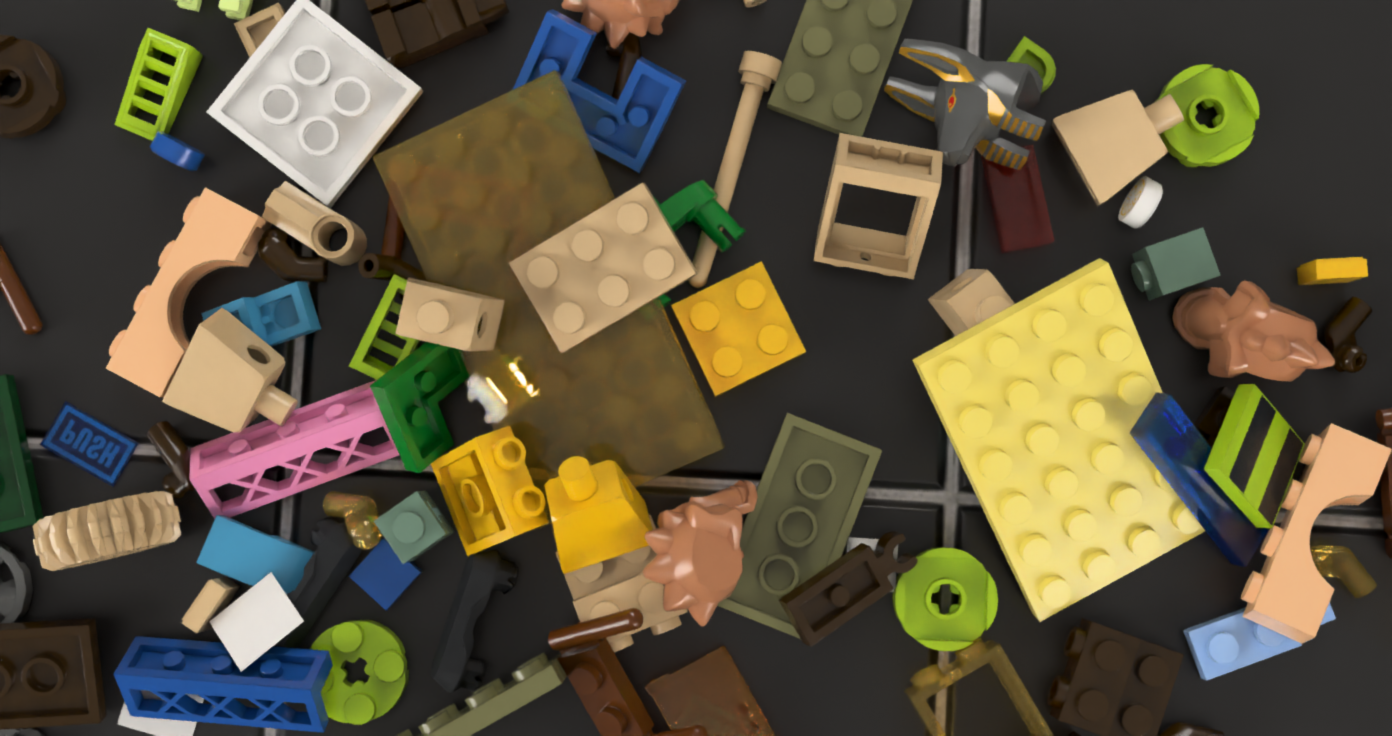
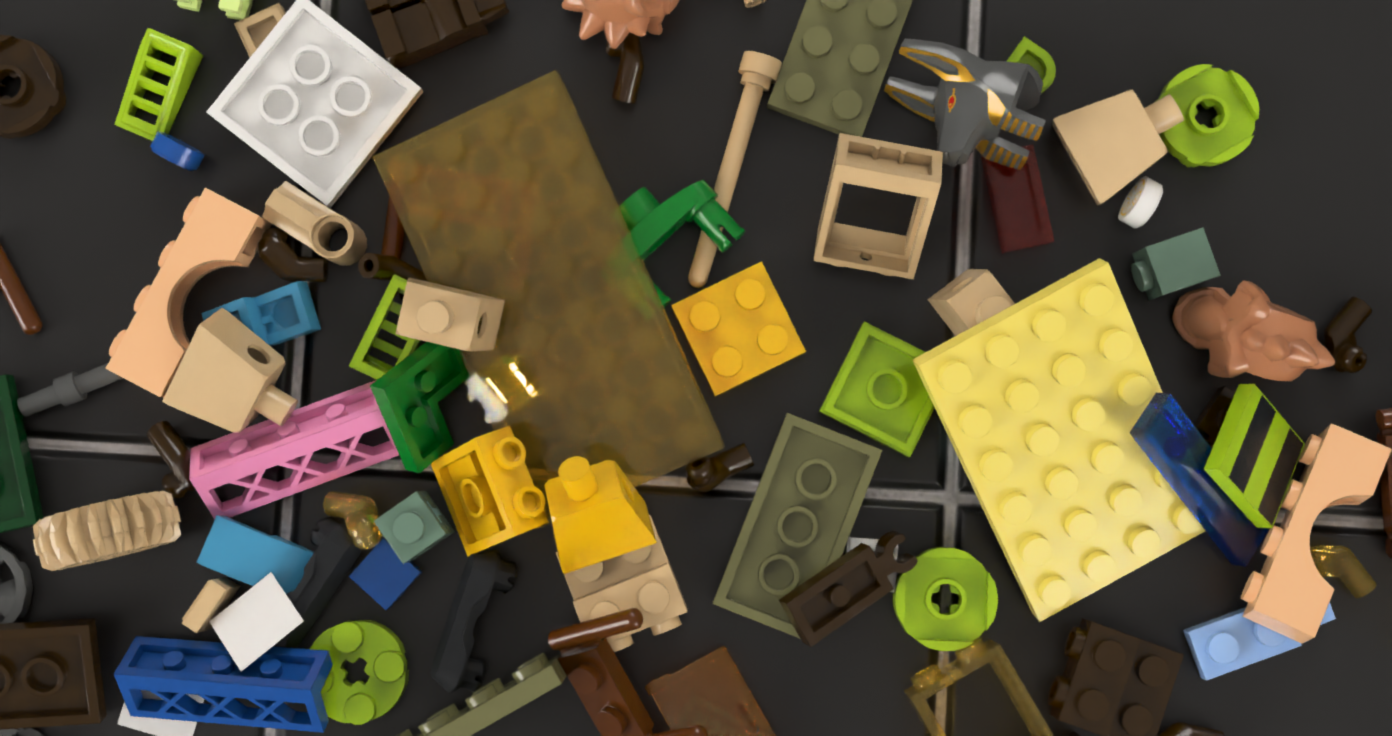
clear blue sticker [40,401,139,487] -> none
blue plate [507,9,686,173] -> none
tan plate [509,182,698,353] -> none
nougat head [643,480,758,626] -> none
yellow tile [1297,257,1368,285] -> none
none -> dark grey bar [17,363,122,417]
none -> dark brown arm [685,443,754,492]
none -> lime tile [818,321,935,457]

